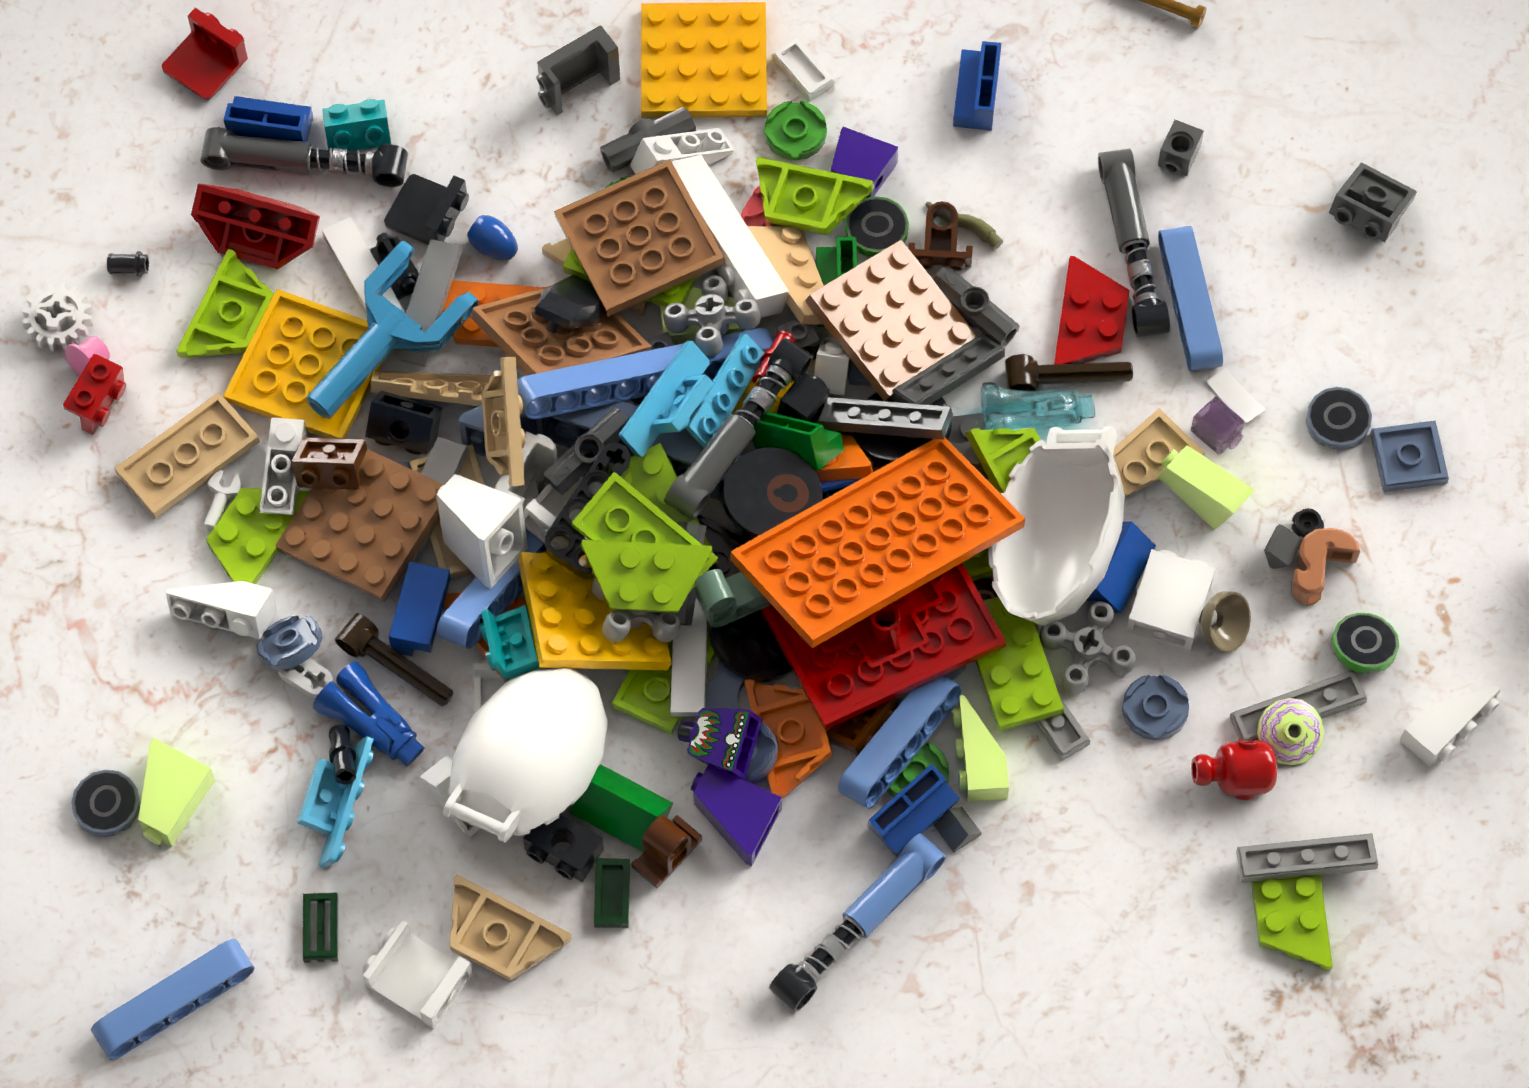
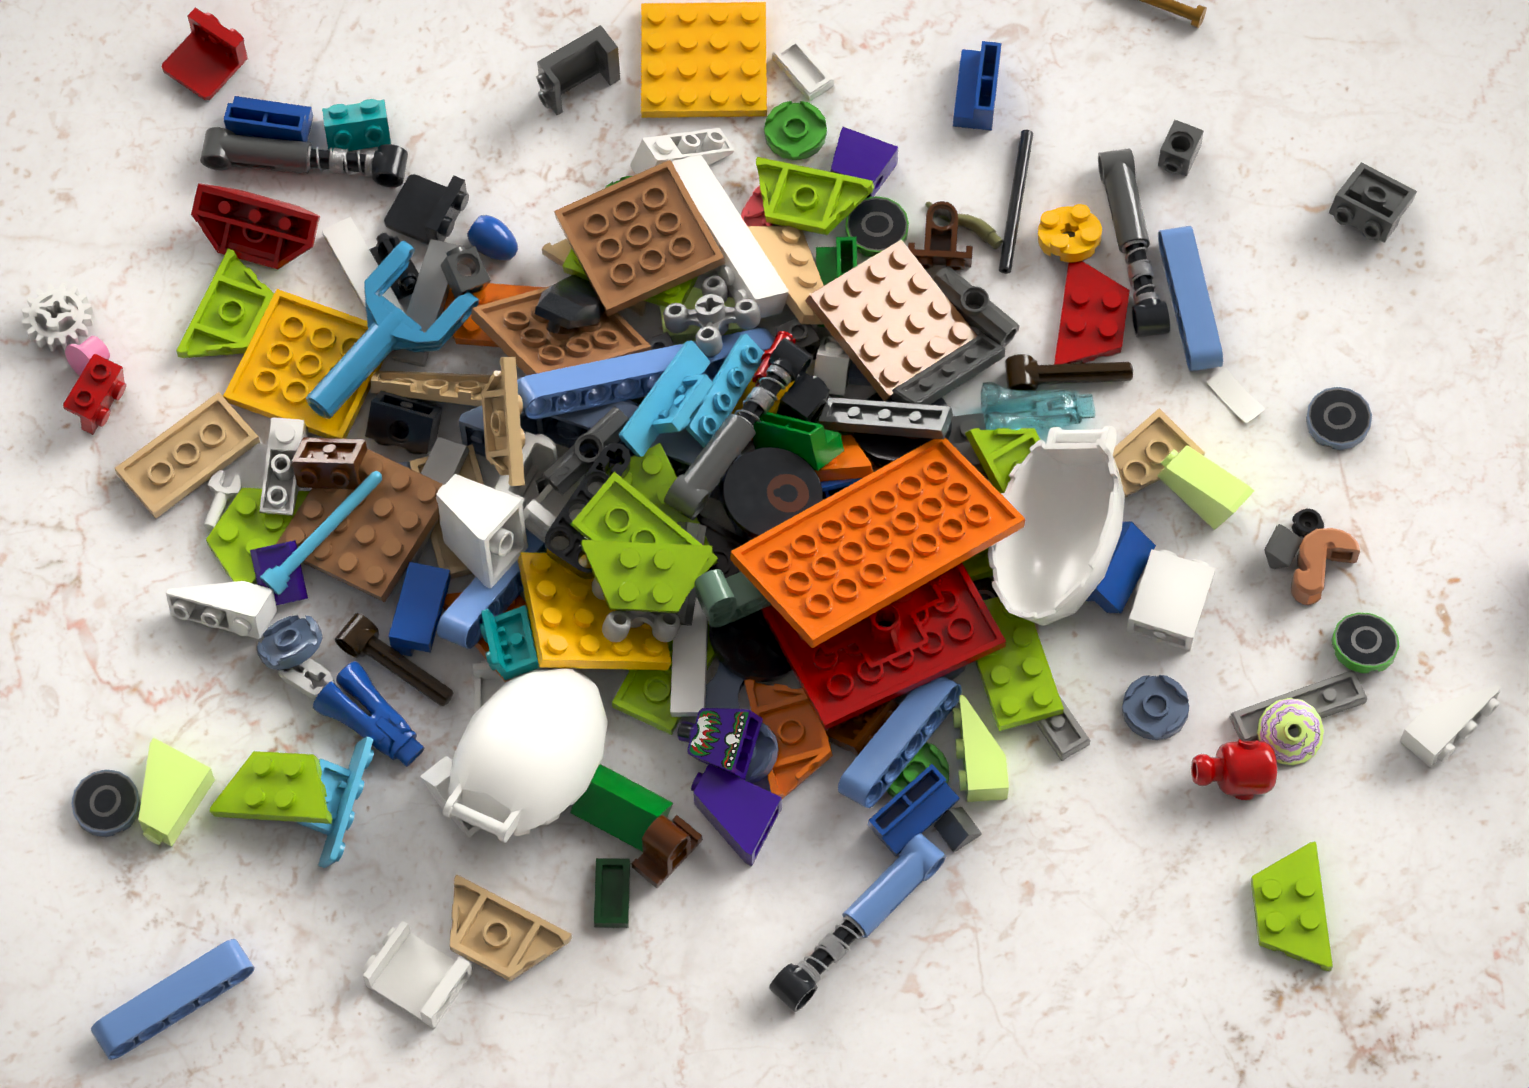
black pin [107,251,149,277] -> none
dark green tile [303,892,338,963] -> none
black pin [329,724,356,785] -> none
black brick [523,814,604,882] -> none
dark grey piece [600,107,696,173] -> none
light grey gear [1040,601,1136,694] -> none
clear purple brick [1191,396,1244,456] -> none
dark tan piece [1199,591,1251,652] -> none
light grey tile [1236,833,1379,883] -> none
sand blue tile [1370,420,1449,492] -> none
none -> lime wing [209,751,332,824]
none -> dark purple piece [250,540,308,605]
none -> medium azure piece [260,471,382,596]
none -> dark grey brick [440,246,491,299]
none -> black piece [999,130,1033,274]
none -> yellow plate [1038,204,1102,262]

